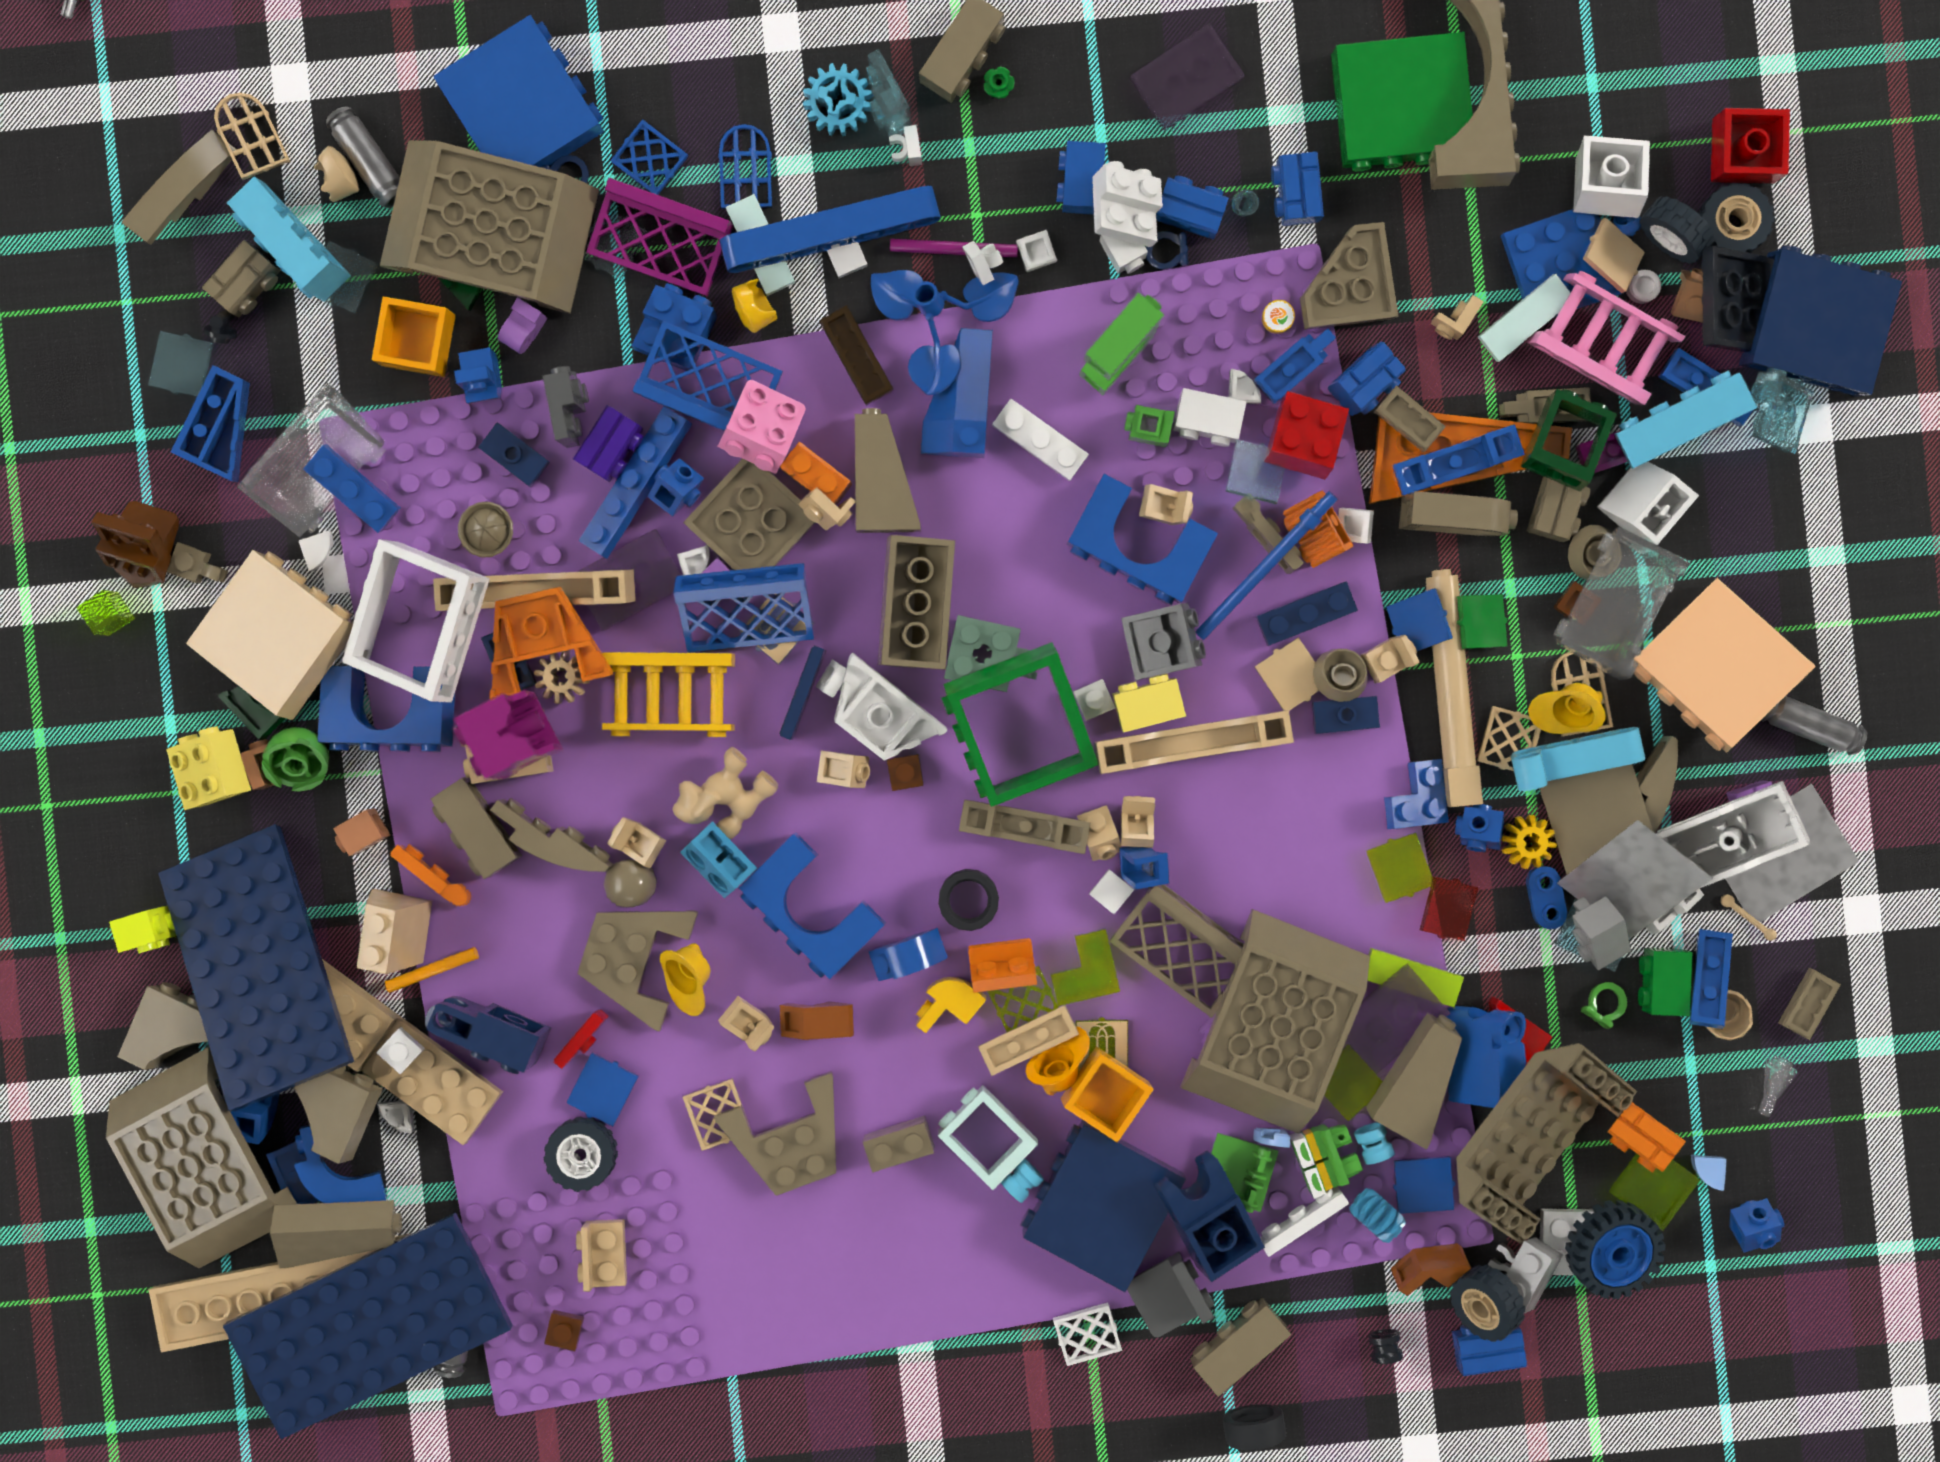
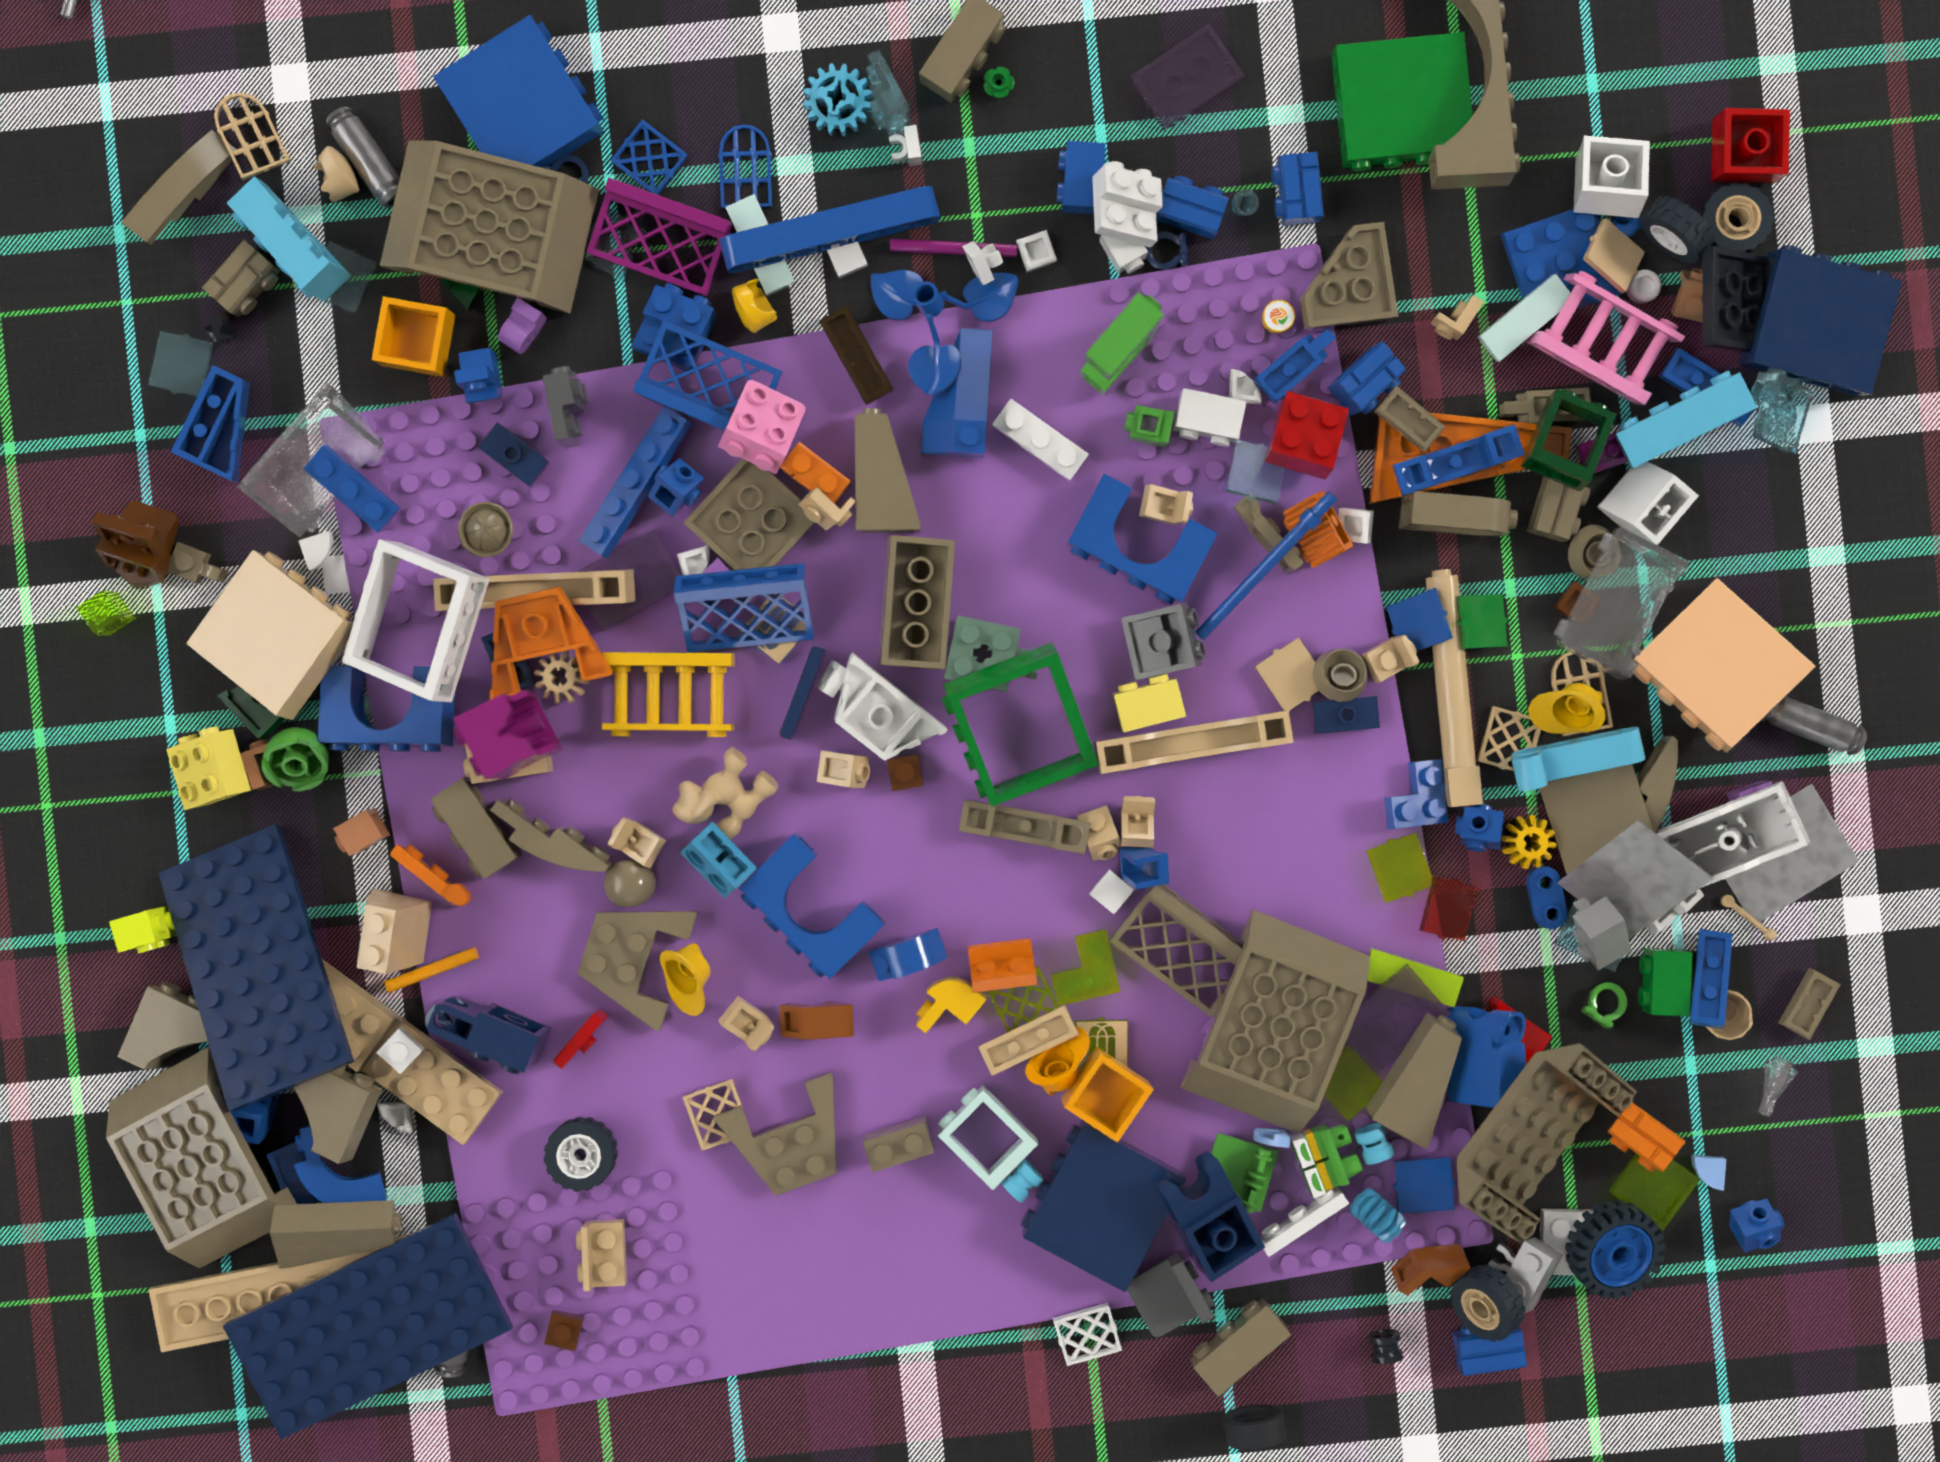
blue piece [566,1052,639,1127] -> none
dark purple brick [573,405,644,482] -> none
black tyre [938,869,999,931] -> none
white plate [1073,679,1115,721] -> none
dark blue plate [1256,581,1358,646] -> none

